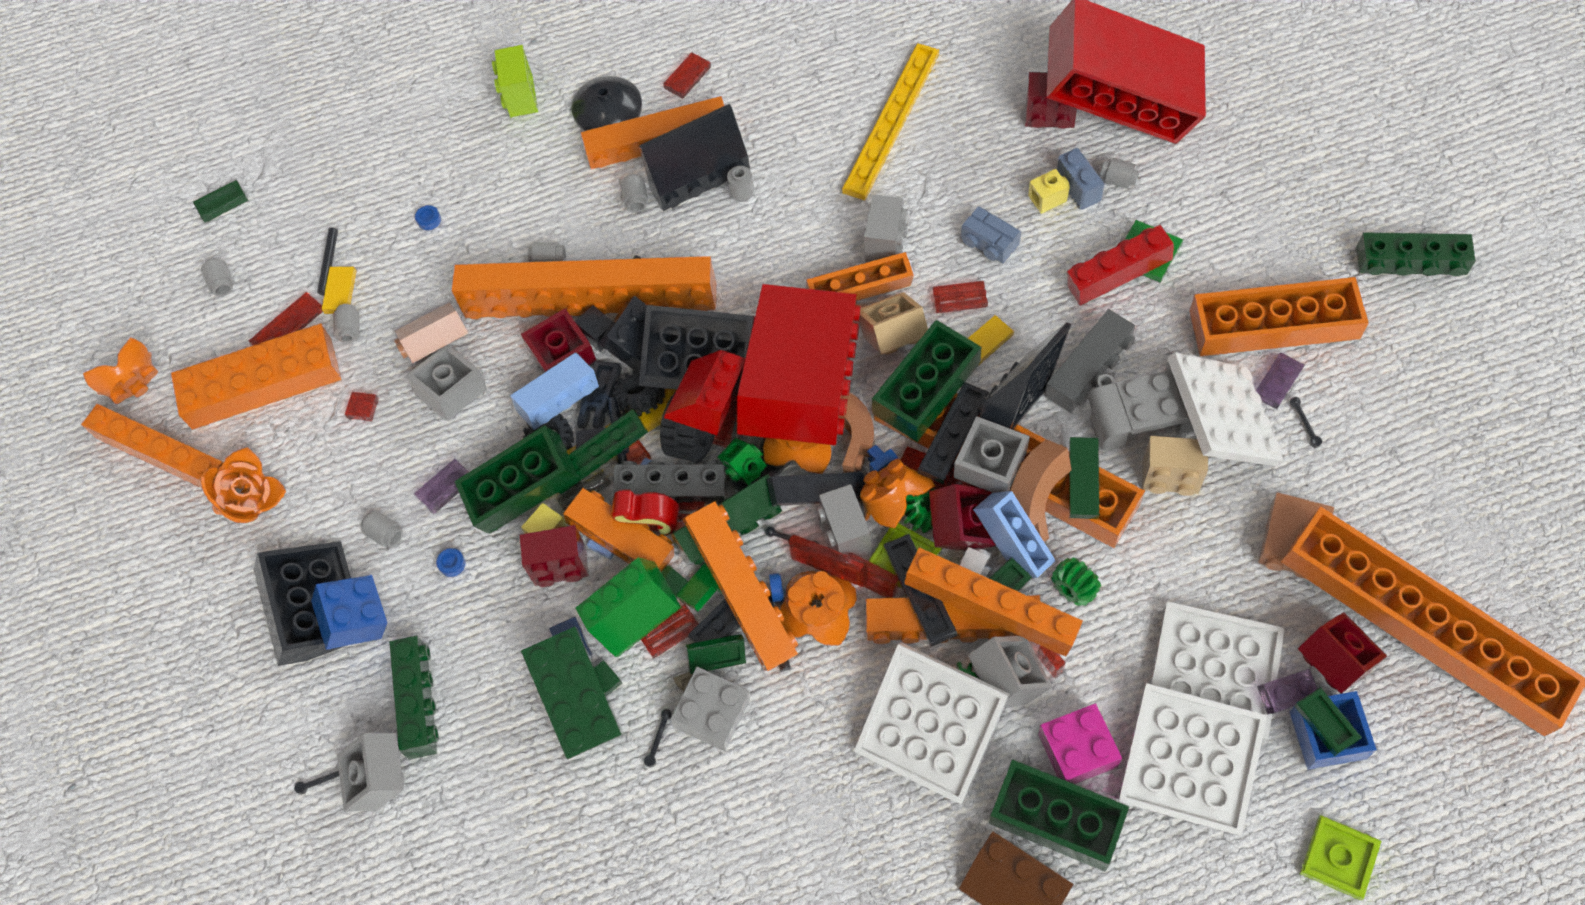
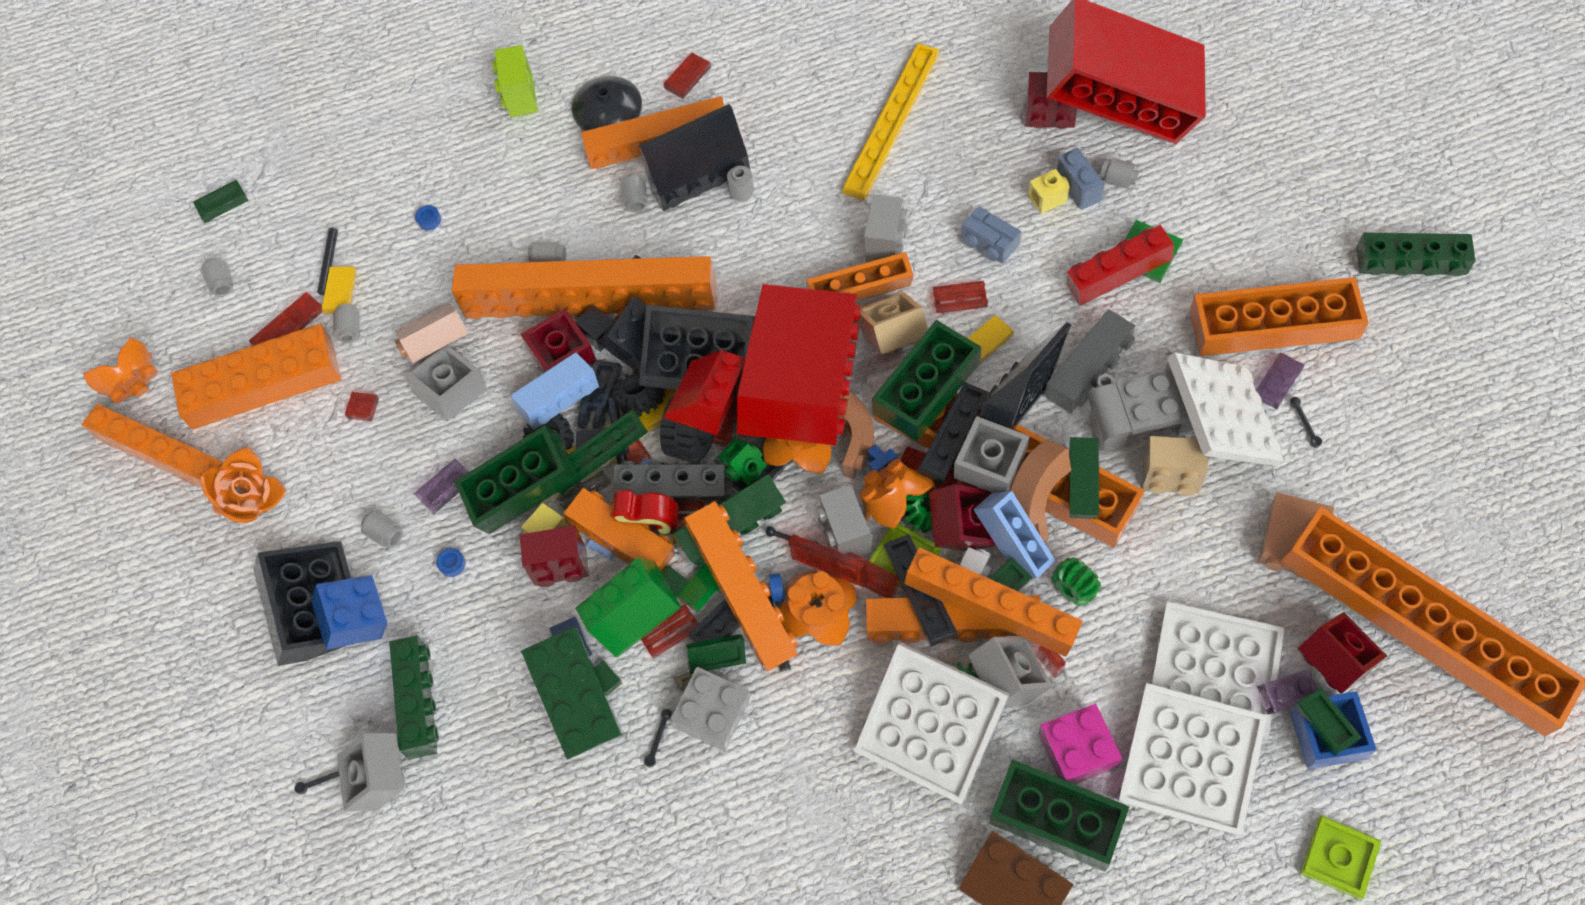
black tile [767,472,865,506] -> none

